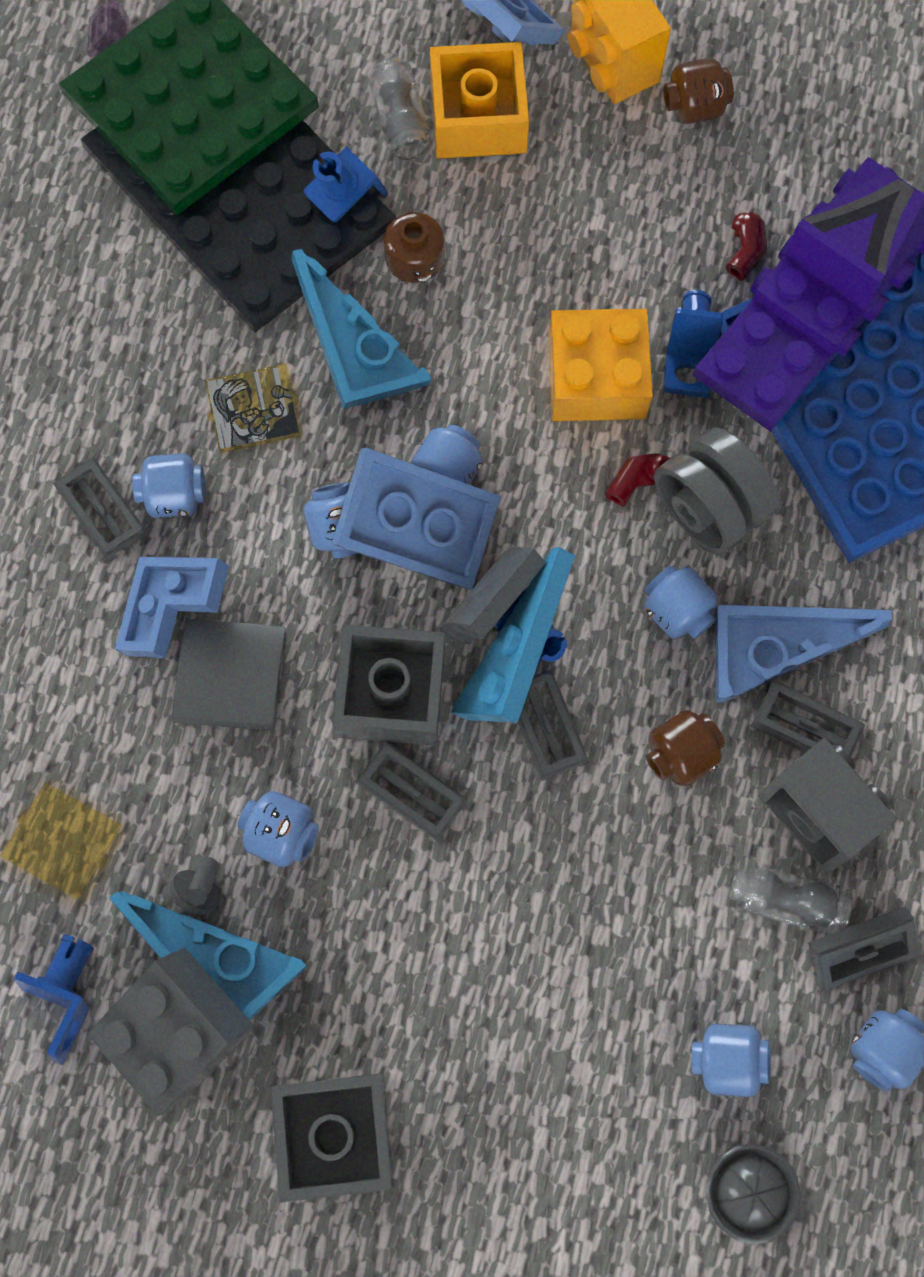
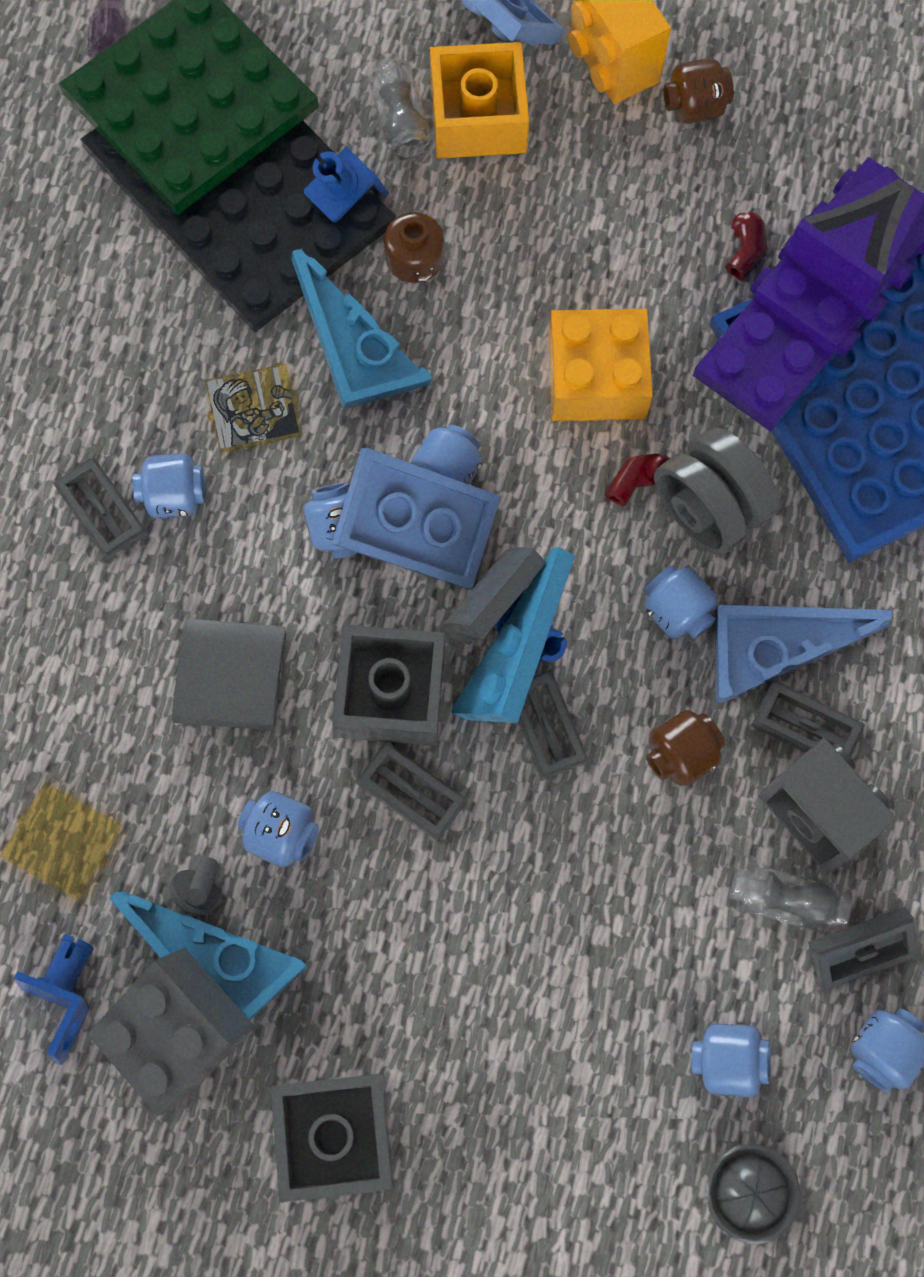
medium blue plate [115,557,229,658] -> none
blue bracket [663,290,723,398] -> none

